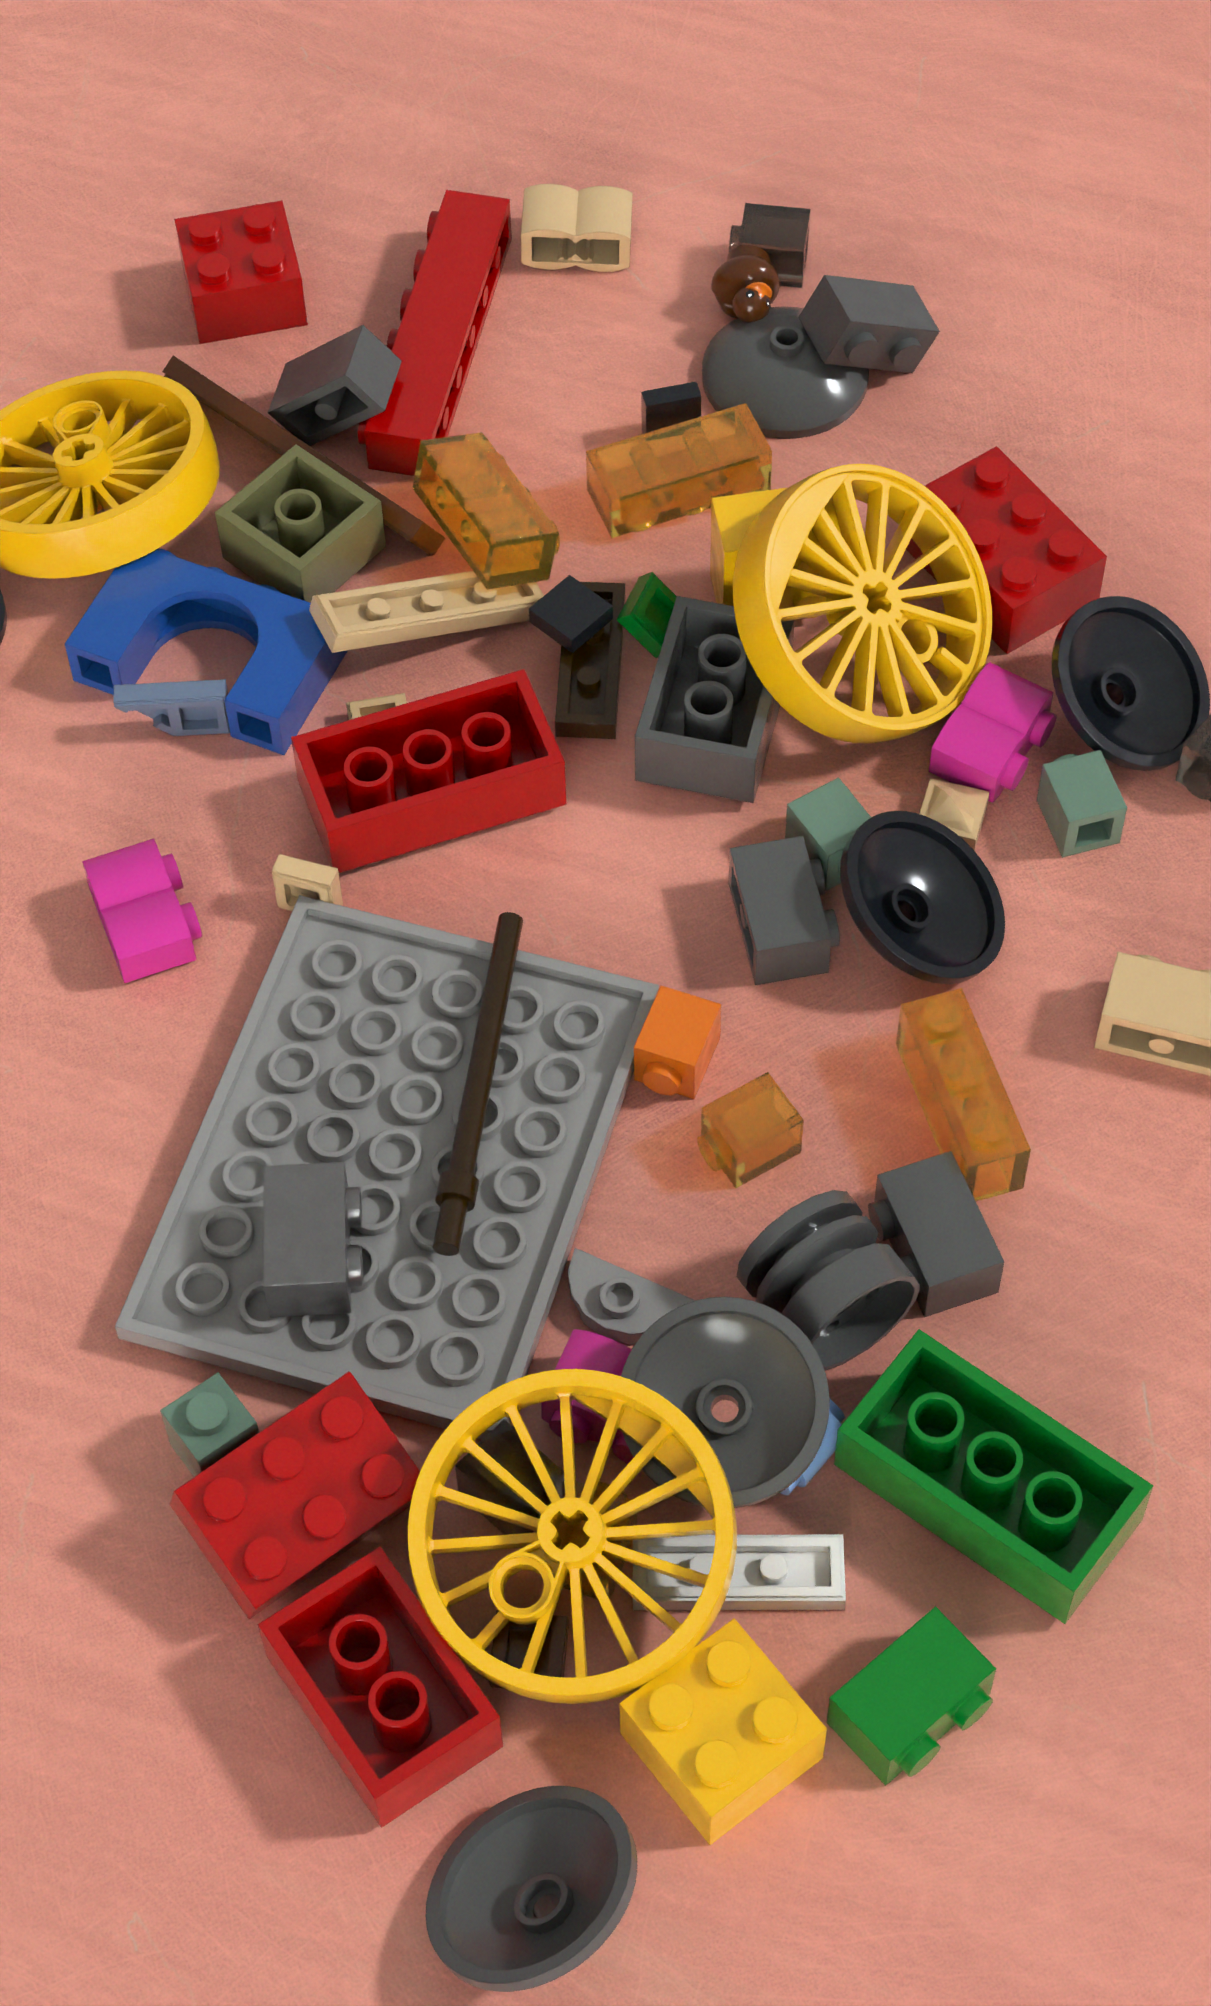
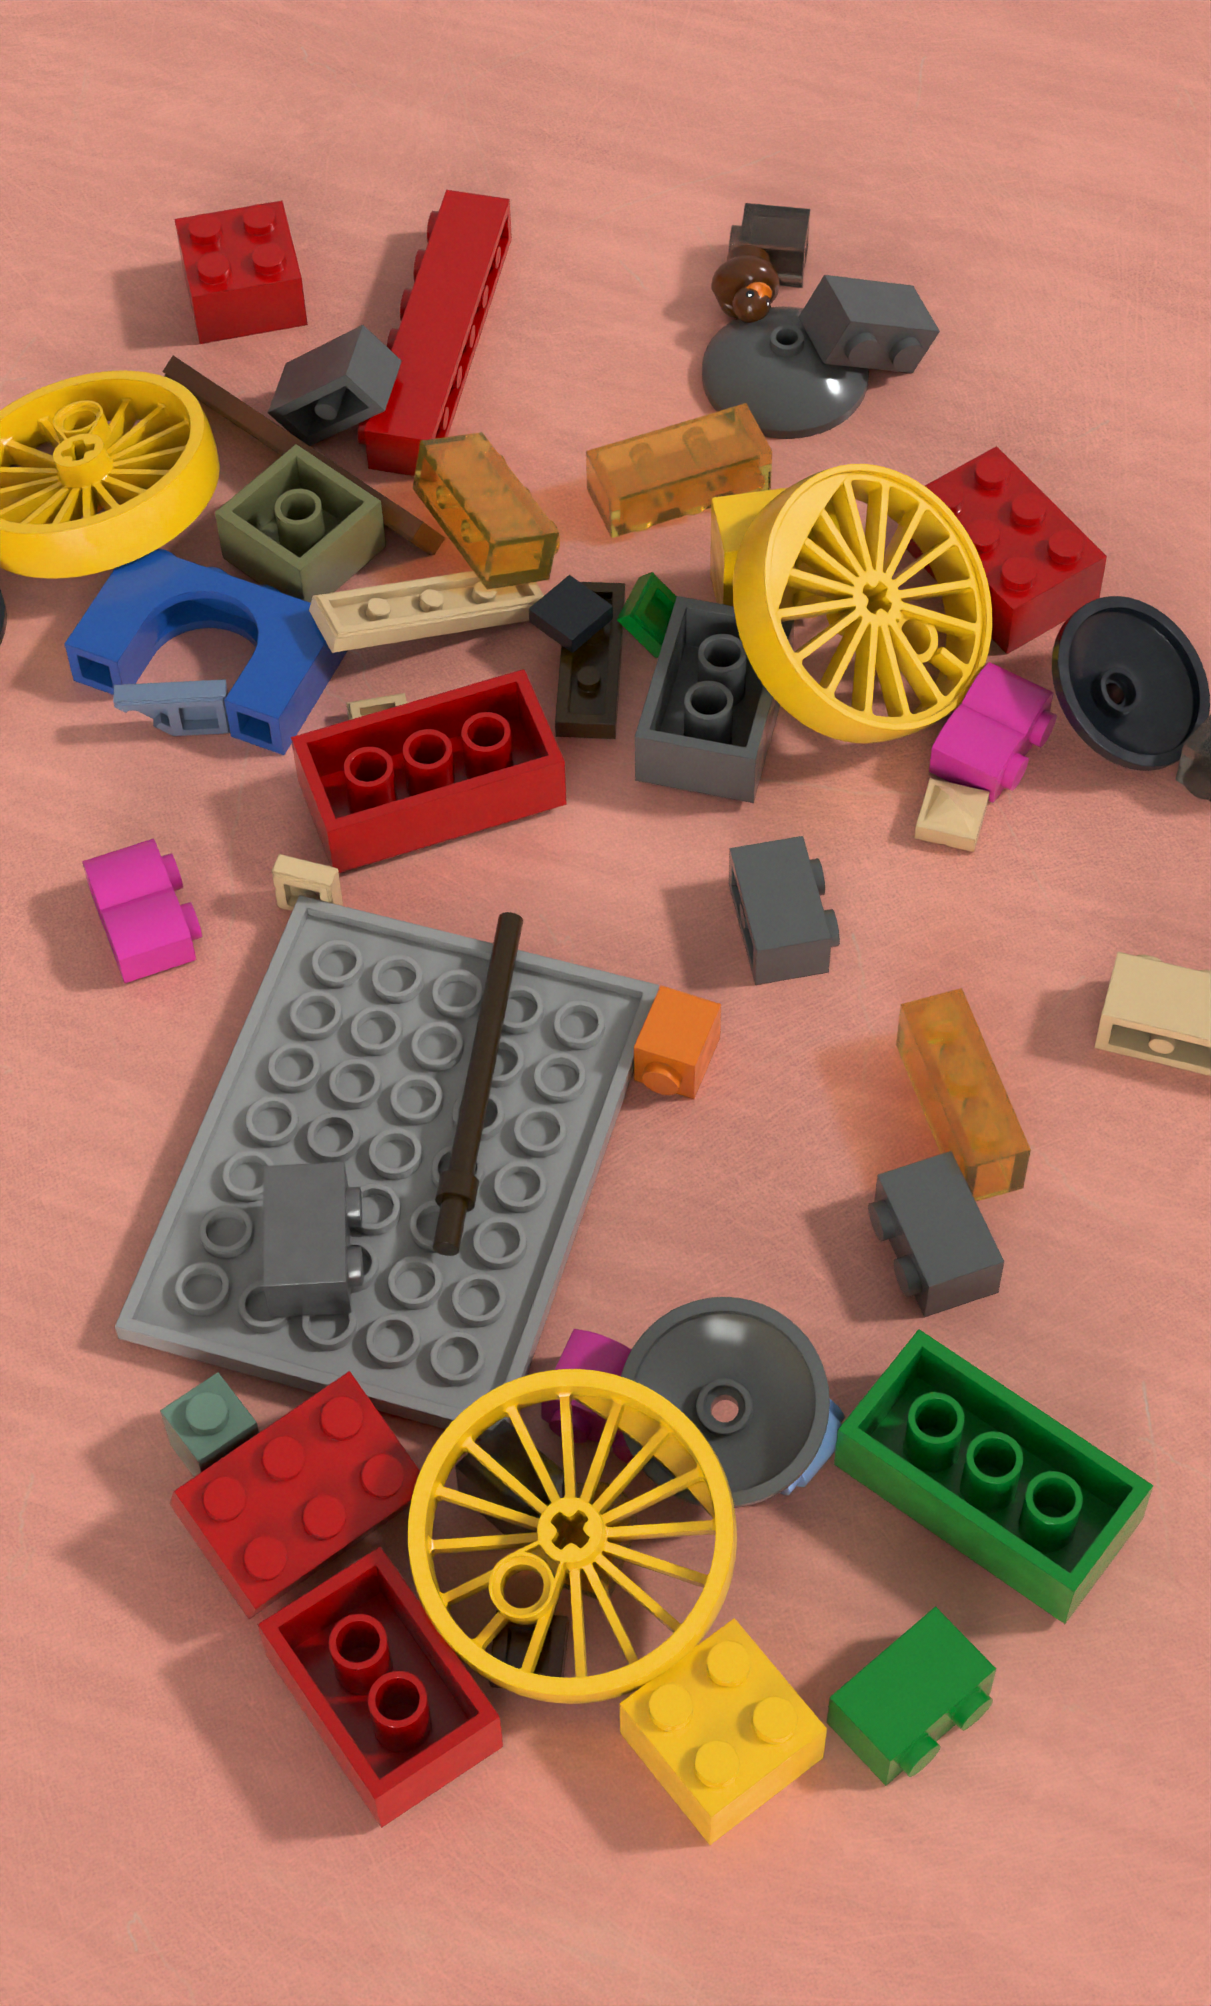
dark grey dish [426,1786,637,1992] -> none
tan brick [521,184,633,272] -> none
light grey plate [568,1248,695,1345] -> none
white tile [633,1534,846,1610] -> none
black tile [641,382,701,445] -> none
clear yellow brick [697,1072,804,1188] -> none
dark grey wheel [736,1190,920,1370] -> none
sand green brick [785,777,871,891] -> none
black dish [840,811,1005,984] -> none
sand green brick [1037,750,1127,858] -> none

